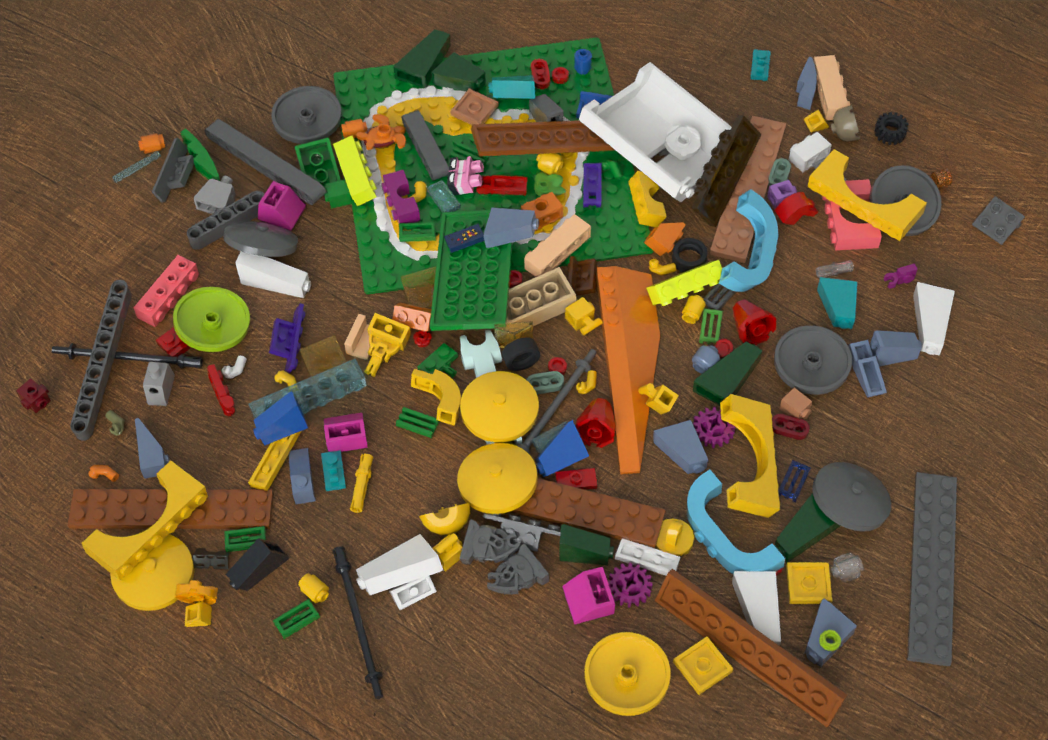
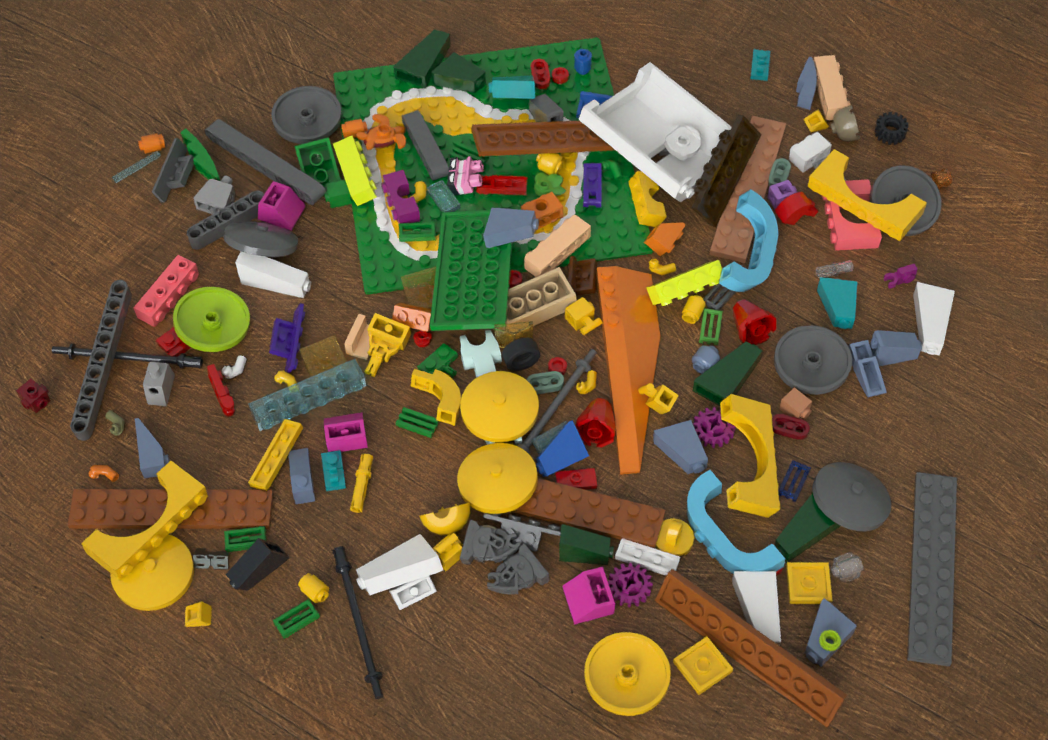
light orange plate [175,580,218,605] -> none
blue slope [253,392,308,446] -> none
dark blue tile [444,224,485,253] -> none
nougat plate [450,89,498,125] -> none
black tyre [672,238,708,272] -> none
red tile [714,339,733,358] -> none
dark grey hinge [972,197,1025,245] -> none

